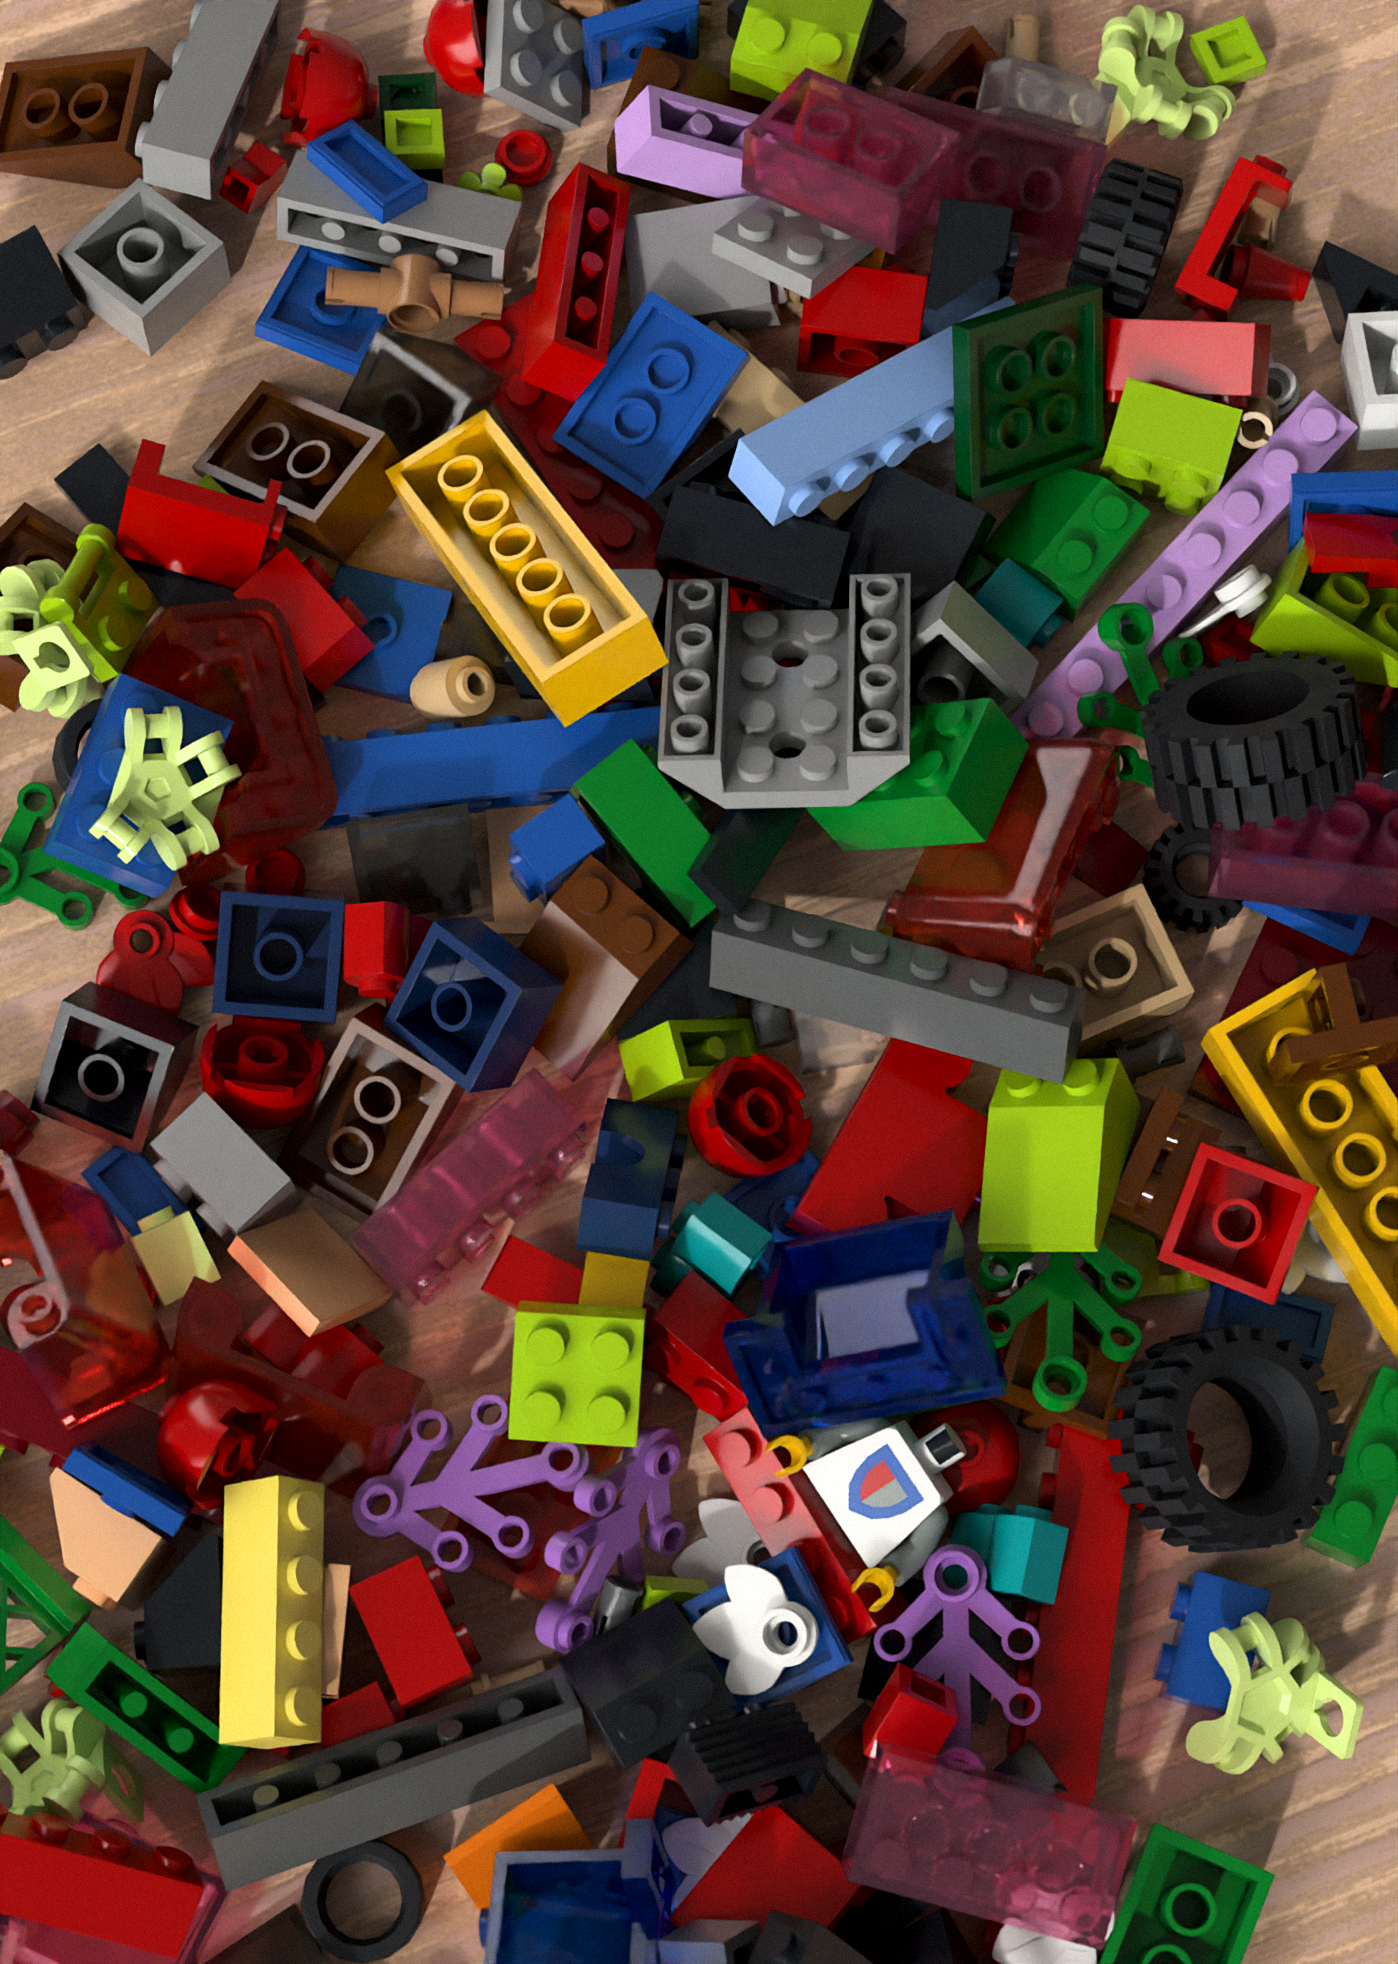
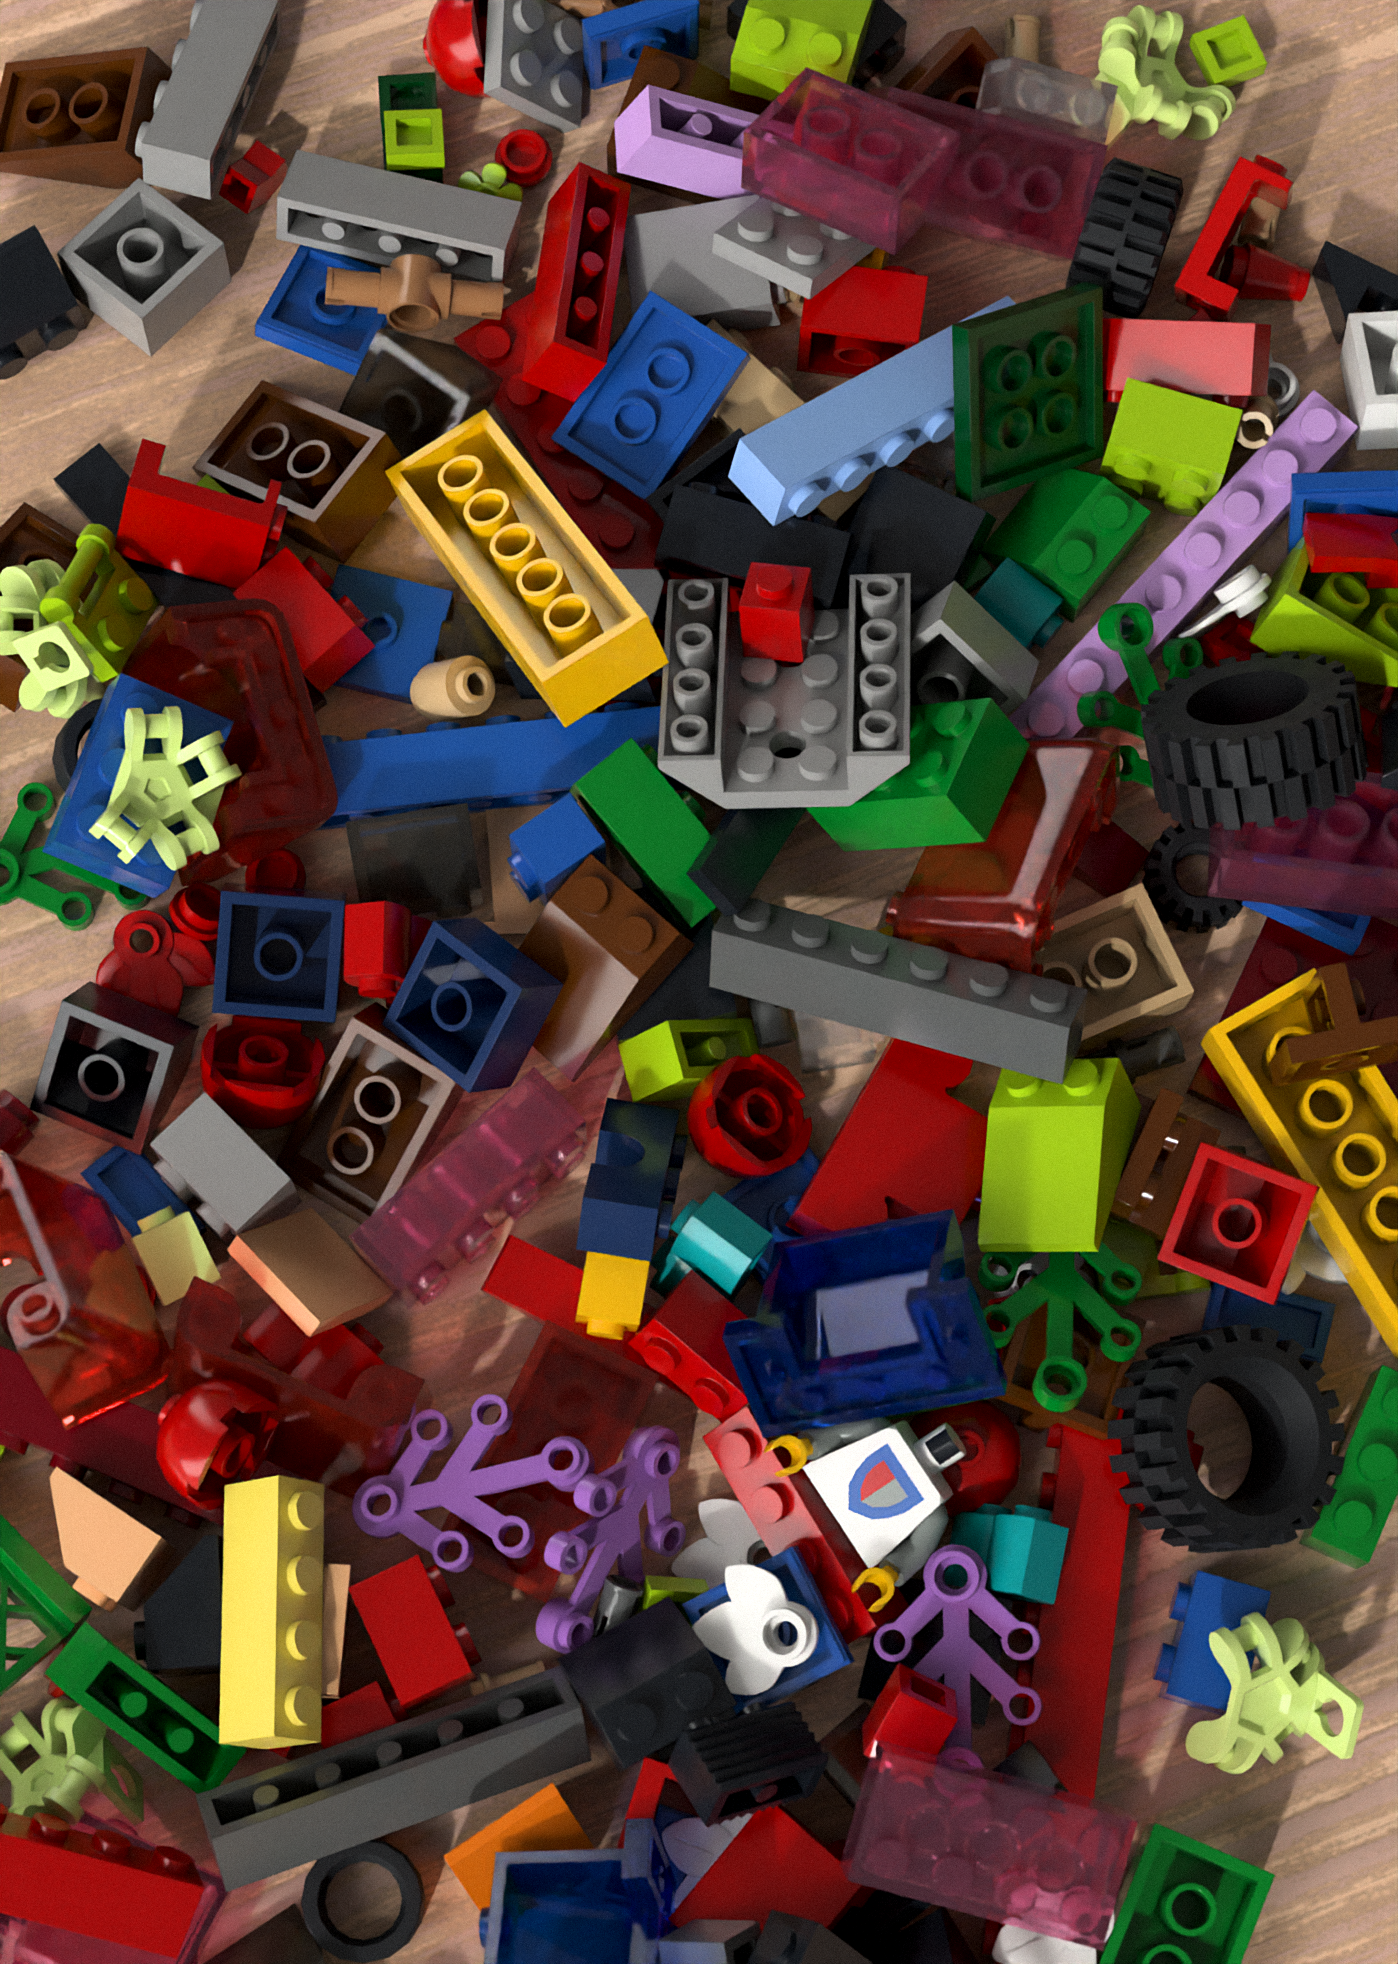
blue plate [62,1439,195,1536] -> none
red cylinder [280,27,378,148] -> none
blue tile [307,119,428,224] -> none
lime brick [508,1300,646,1447] -> none
black slope [919,197,1021,343] -> none
none -> red brick [739,562,815,663]

